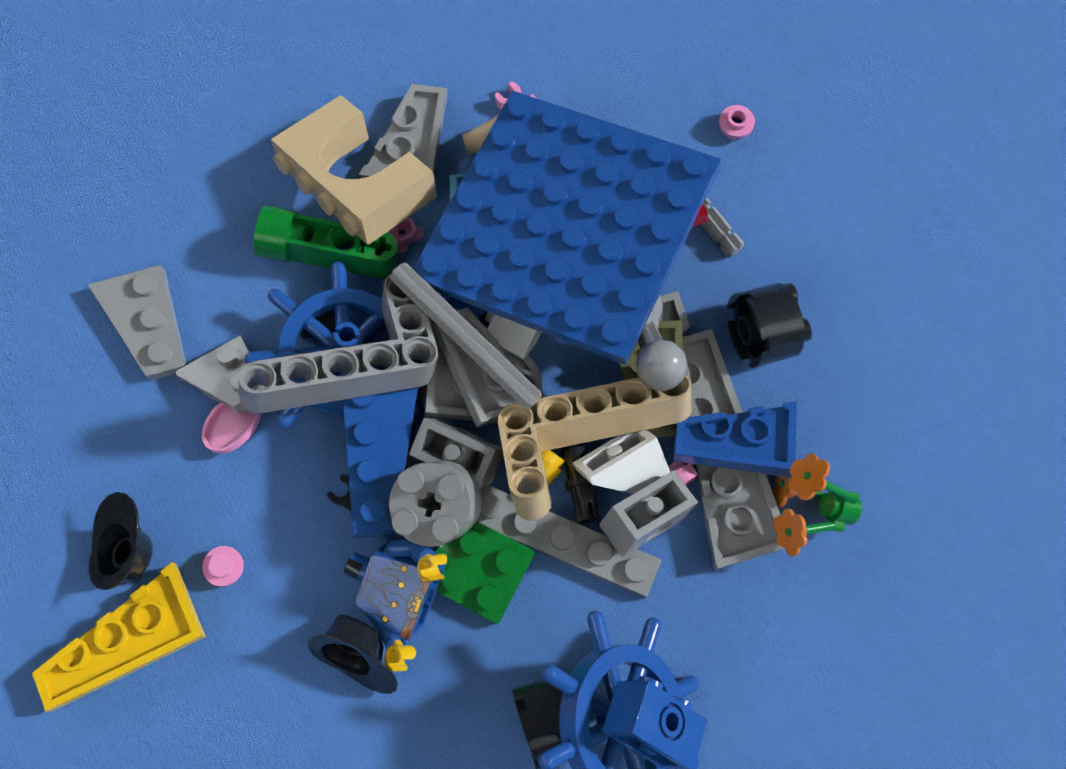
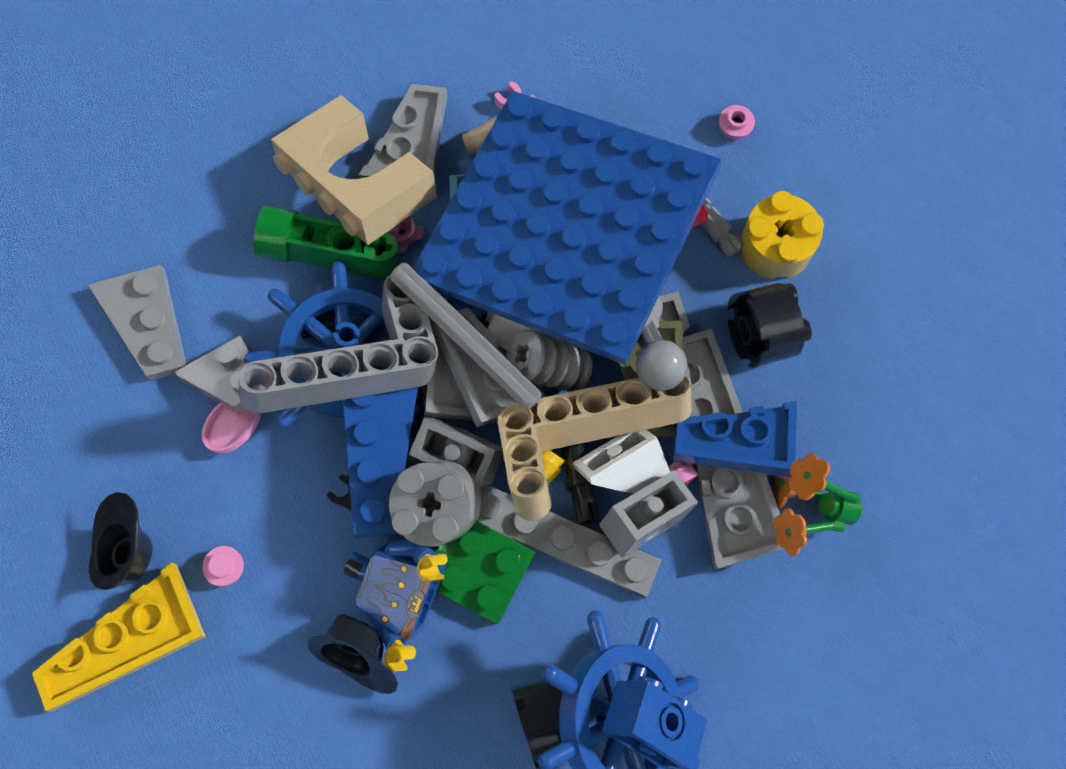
none -> light grey piece [506,330,592,392]
none -> yellow brick [740,191,824,279]

